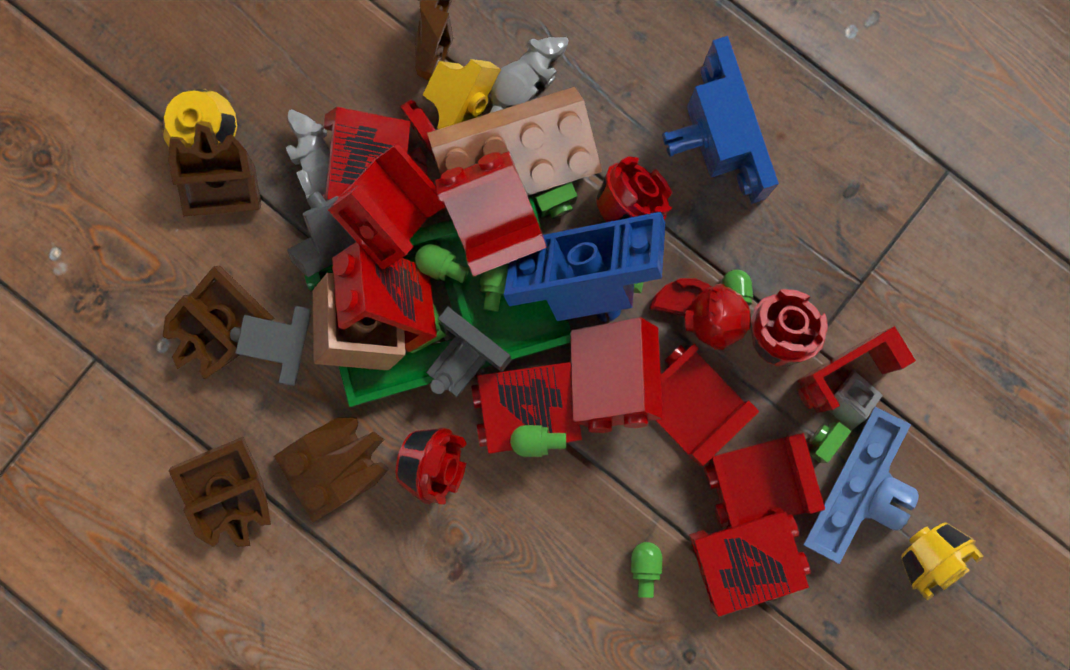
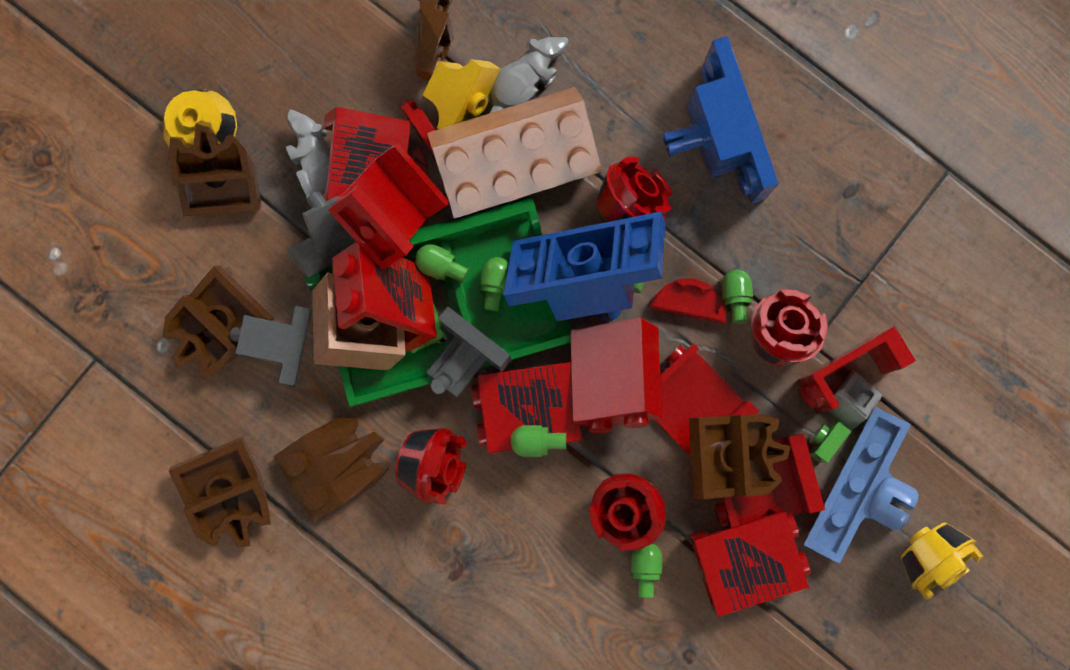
panel [435,151,547,277] -> none
bright green plate [536,182,578,219] -> none
red helmet [685,284,751,350] -> none
none -> red cone [589,473,666,550]
none -> reddish brown plate [689,414,791,499]

